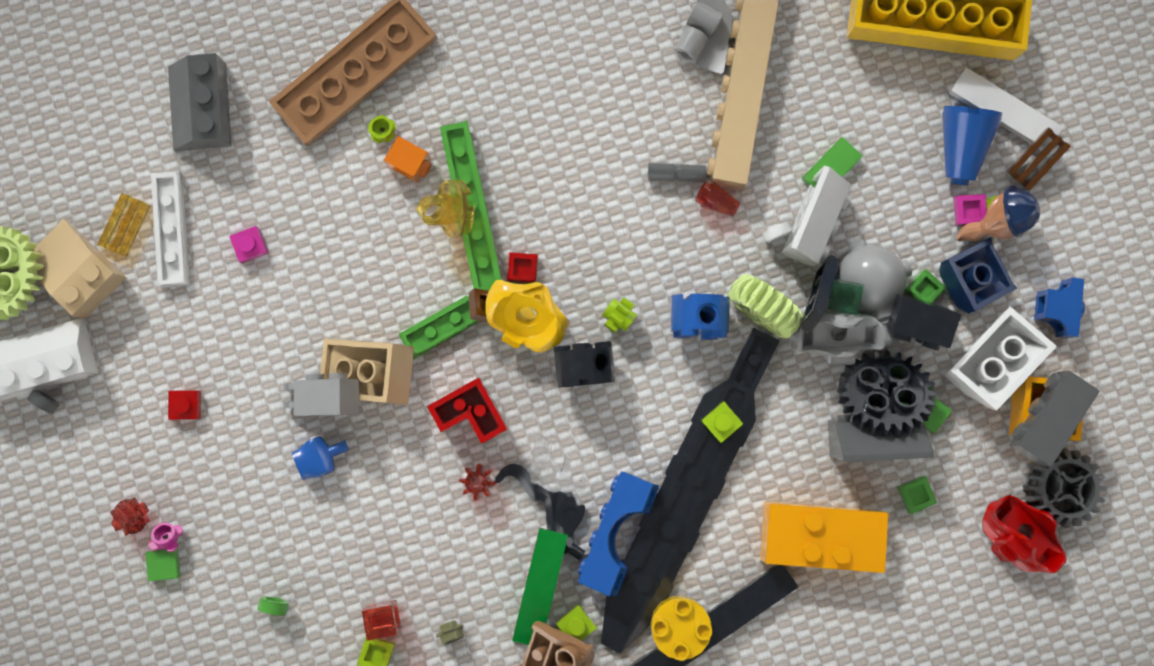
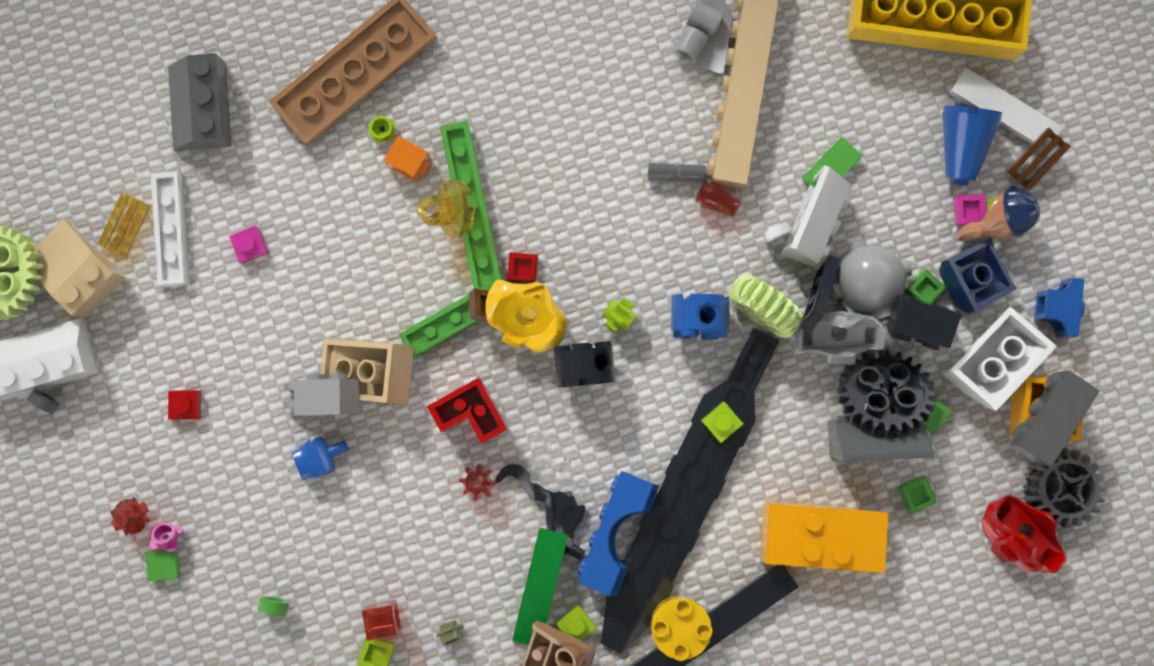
clear green plate [828,278,865,315] -> none

